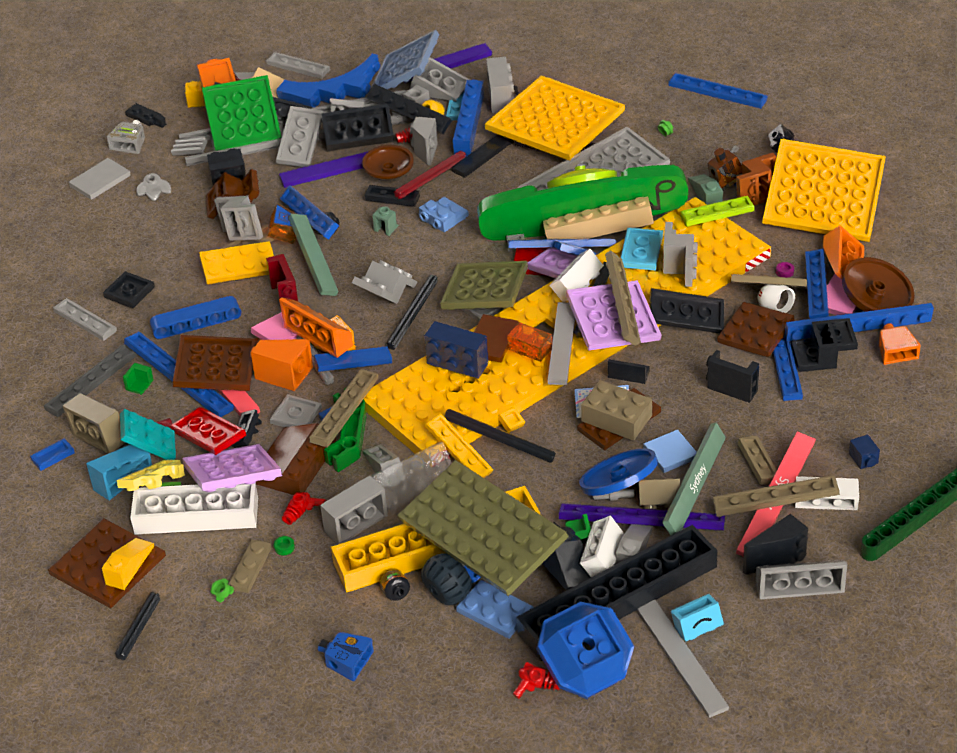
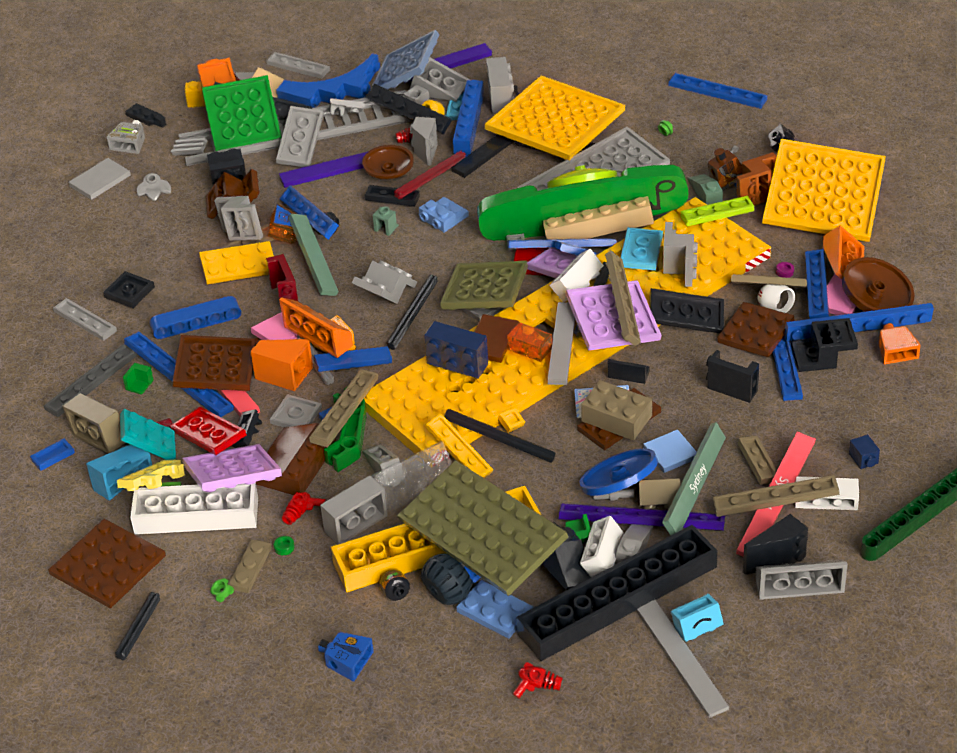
yellow slope [102,538,154,590] -> none
black brick [321,104,394,152] -> none
blue piece [537,602,634,699] -> none

